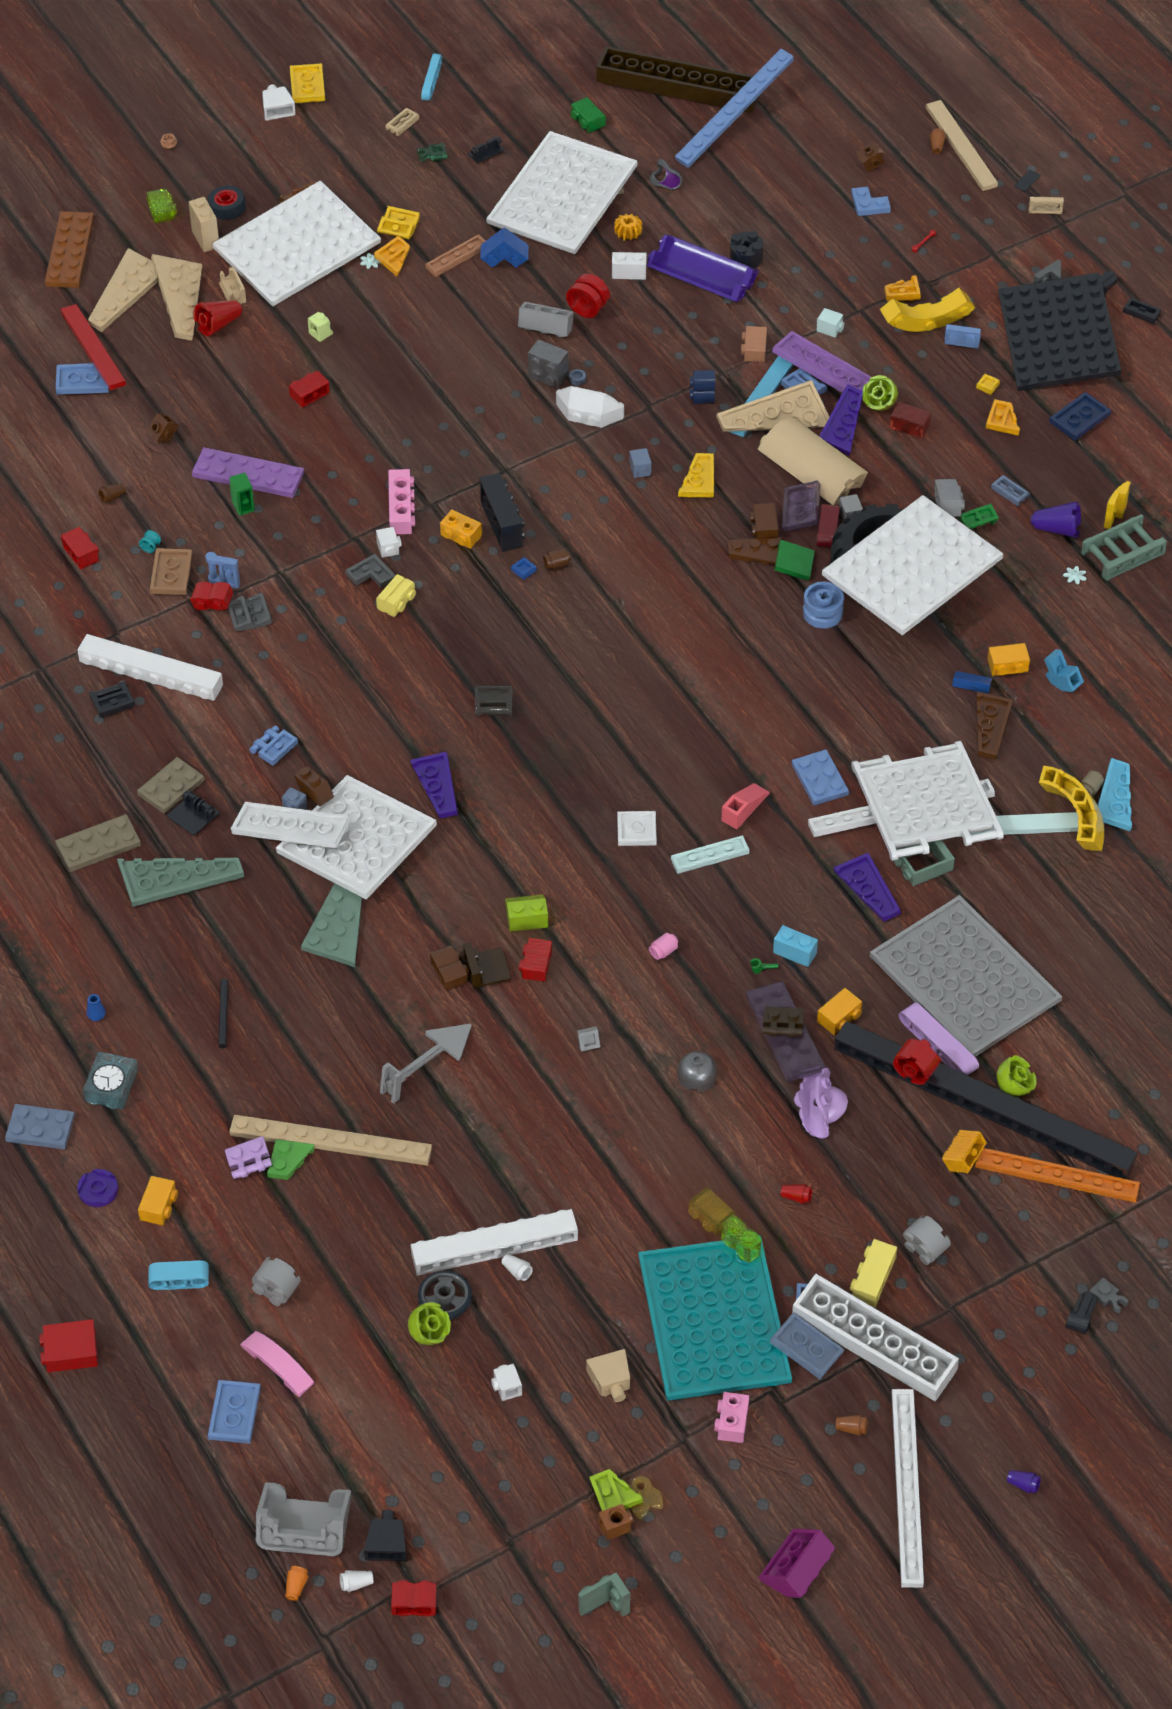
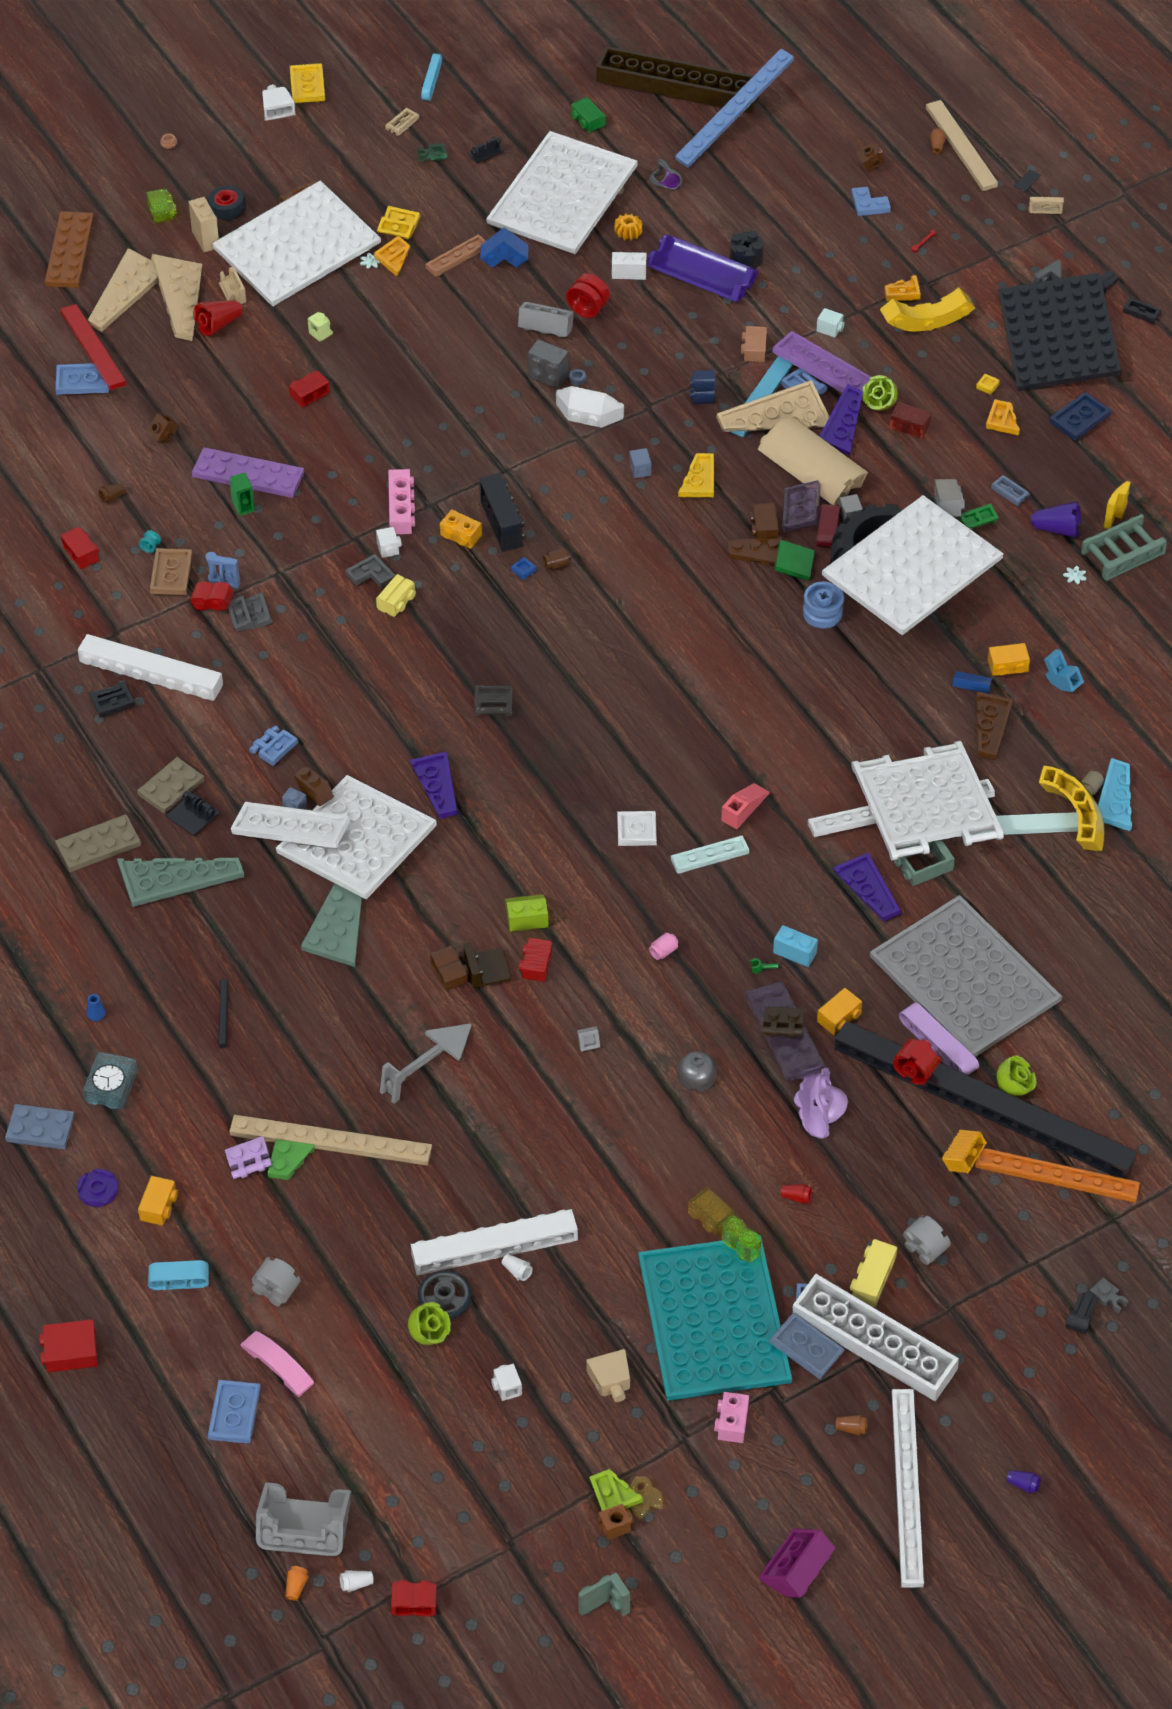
black torso [364,1510,407,1562] -> none
medium blue plate [791,750,849,806] -> none
medium blue bracket [944,324,981,348] -> none

